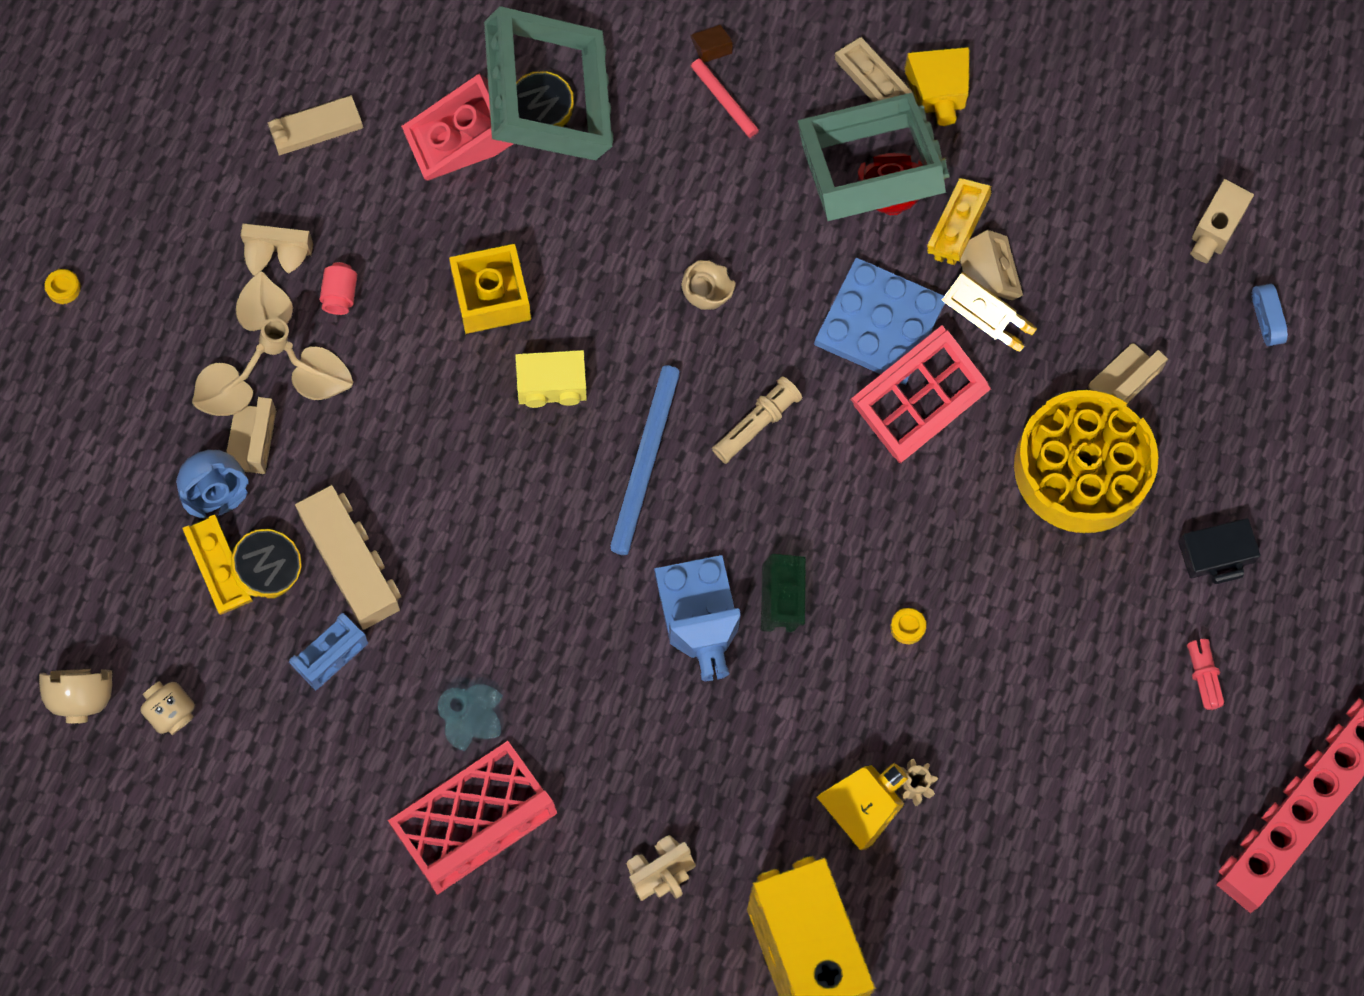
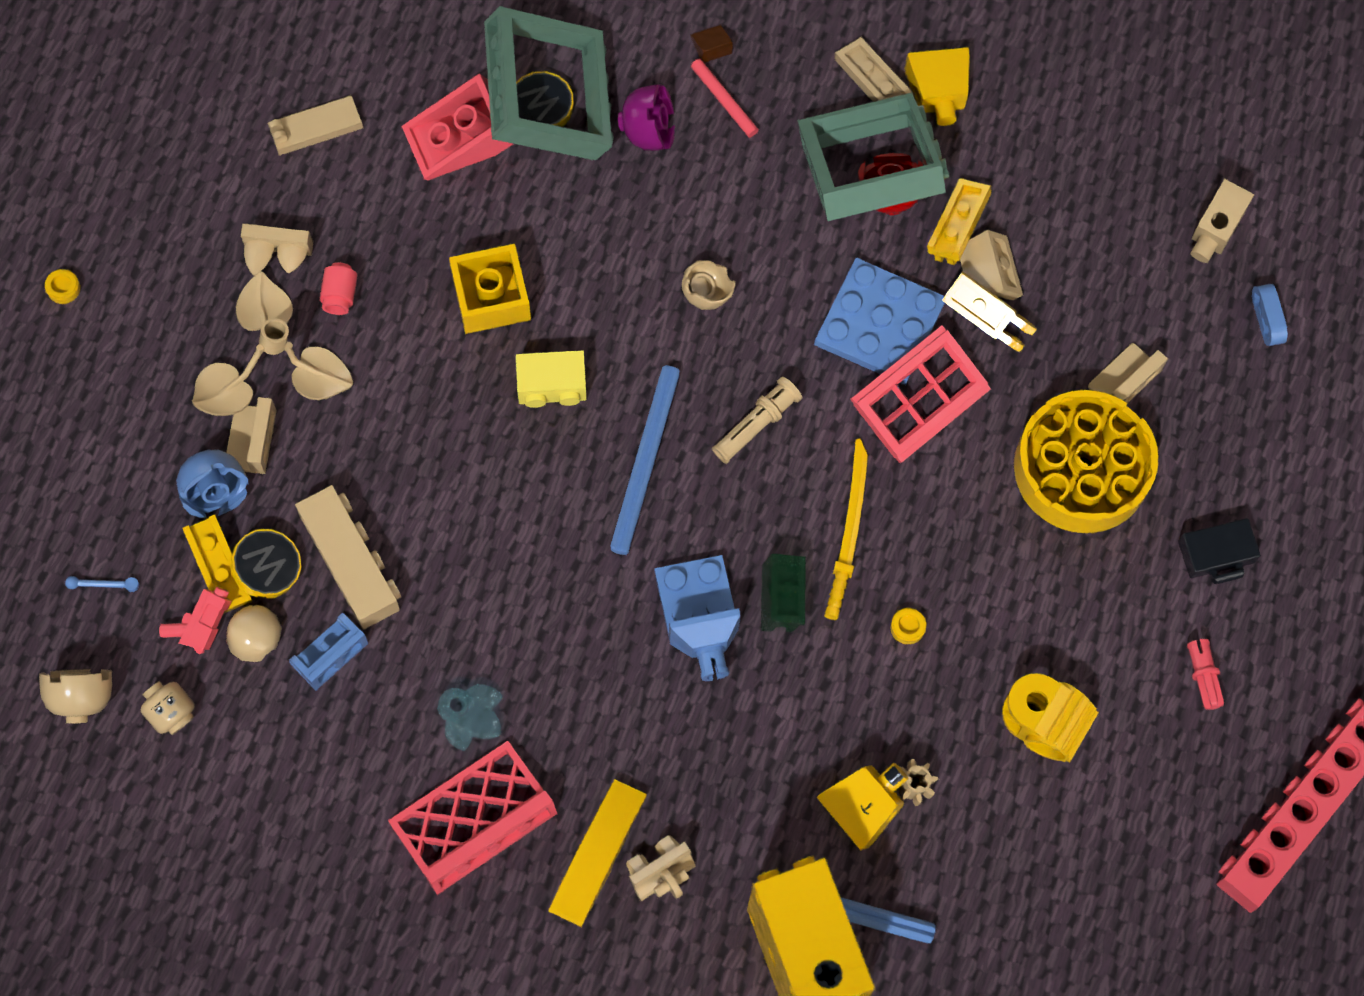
none -> medium blue hinge [65,576,139,592]
none -> coral piece [159,587,232,654]
none -> tan hair [226,605,282,662]
none -> yellow slope [549,779,647,927]
none -> magenta cylinder [618,84,675,151]
none -> yellow sword [824,439,868,620]
none -> medium blue axle [840,897,936,943]
none -> yellow piece [1002,674,1099,762]

